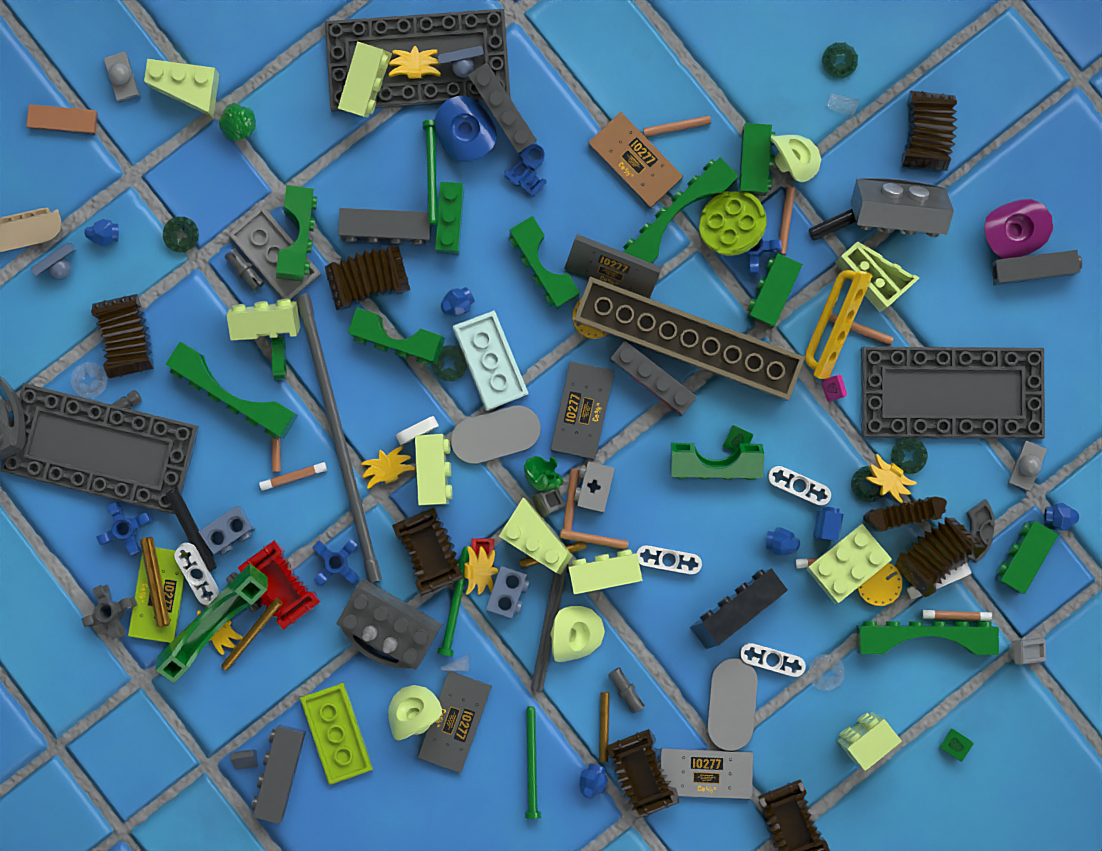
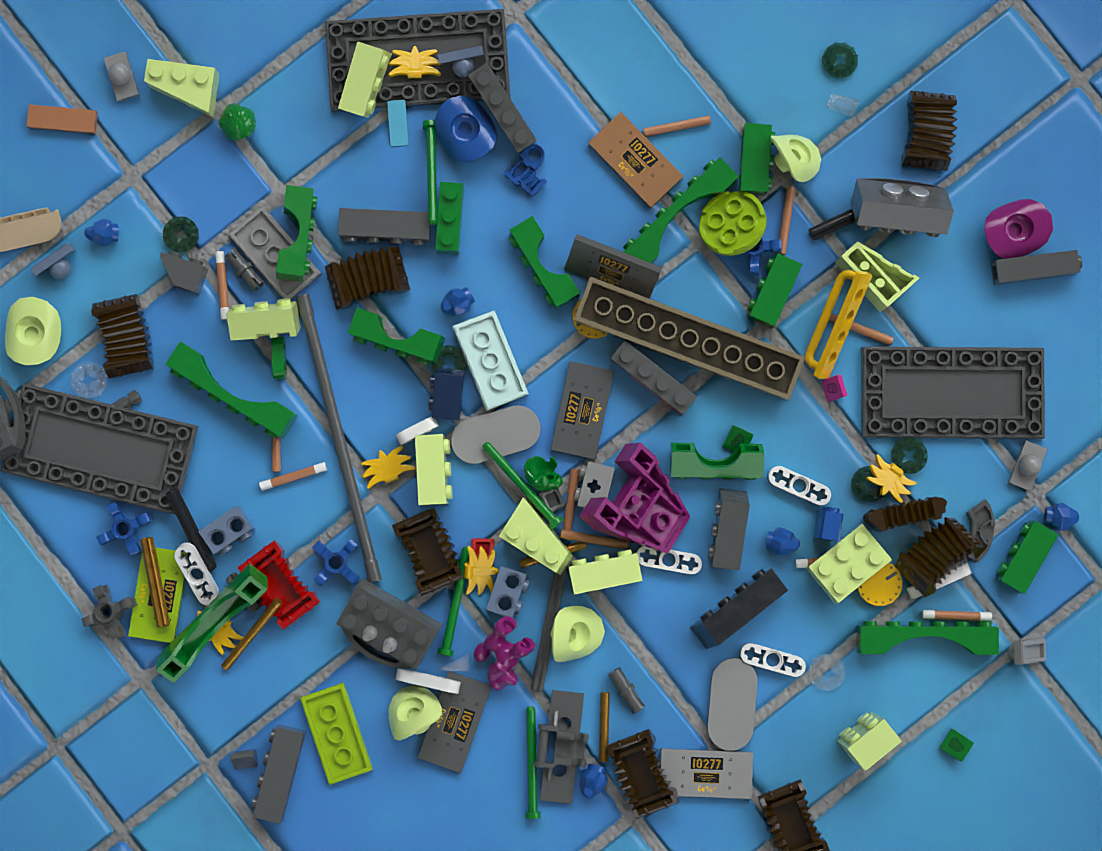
none -> yellowish green hat [5,297,61,365]
none -> dark grey slope [160,251,208,295]
none -> nougat bar [215,251,229,320]
none -> medium azure sticker [387,100,409,146]
none -> white beam [395,668,461,694]
none -> dark blue brick [428,368,464,420]
none -> magenta animal [473,616,536,690]
none -> green bar [482,442,564,530]
none -> dark grey piece [534,690,589,804]
none -> magenta wedge [579,442,690,553]
none -> dark grey wedge [708,488,750,570]

